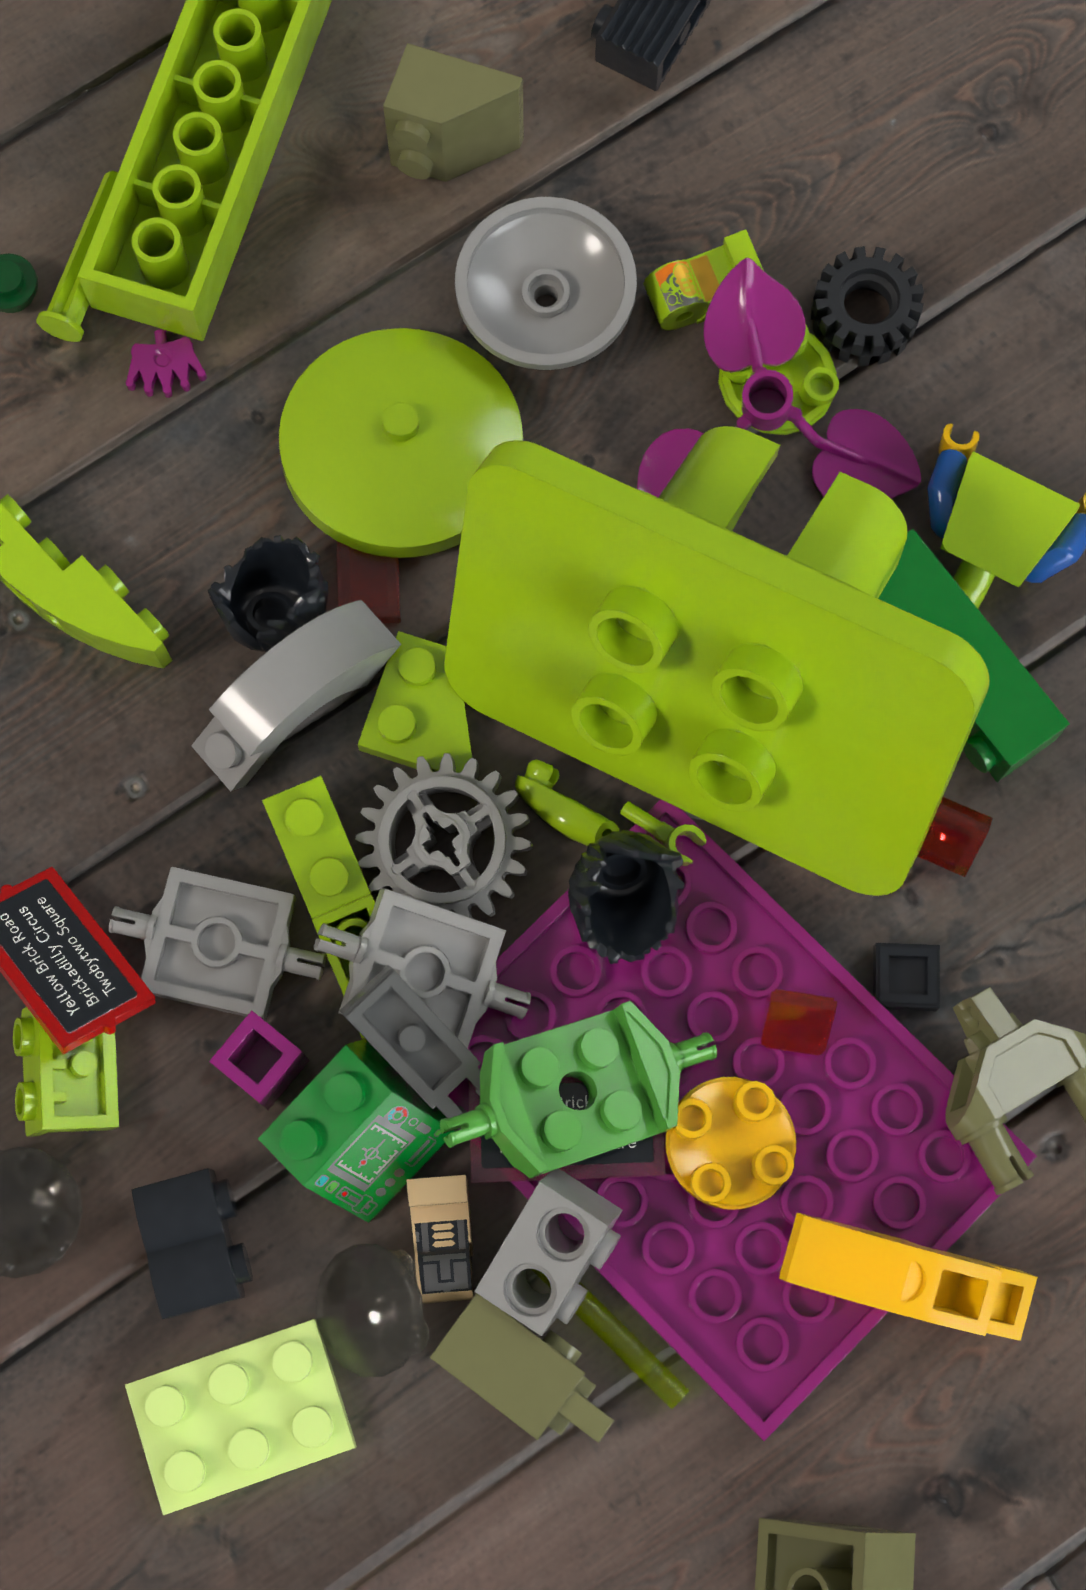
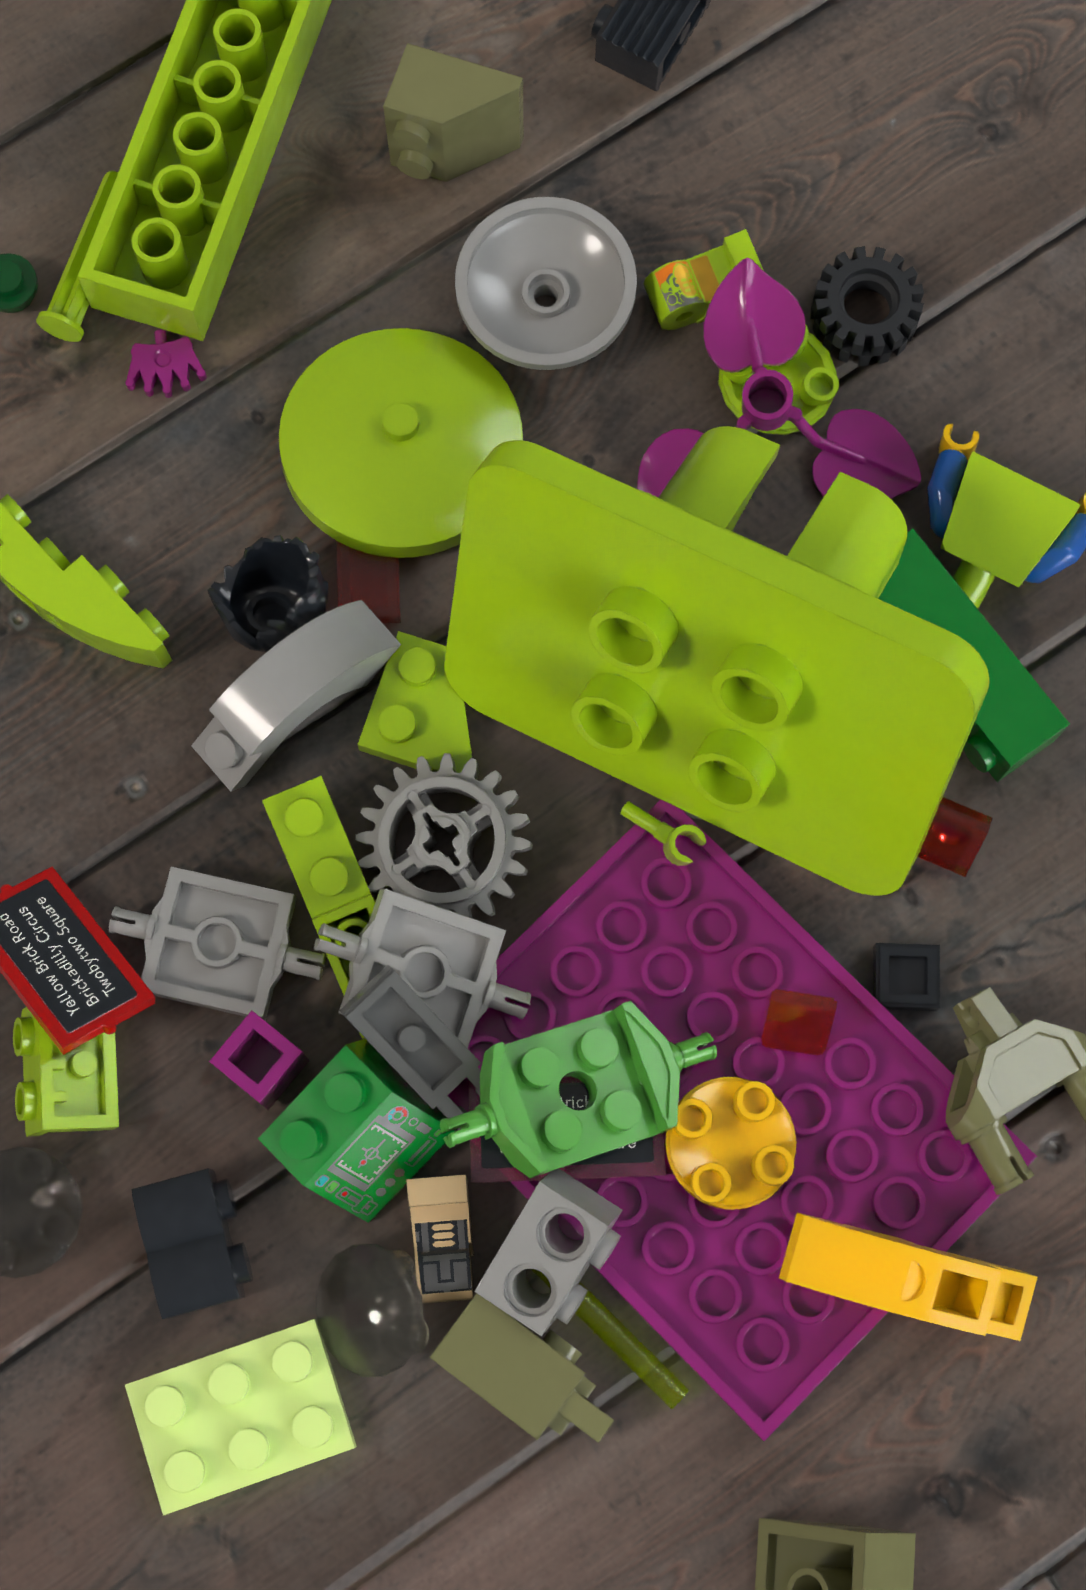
lime arm [515,759,619,846] -> none
black hair [568,830,685,964] -> none

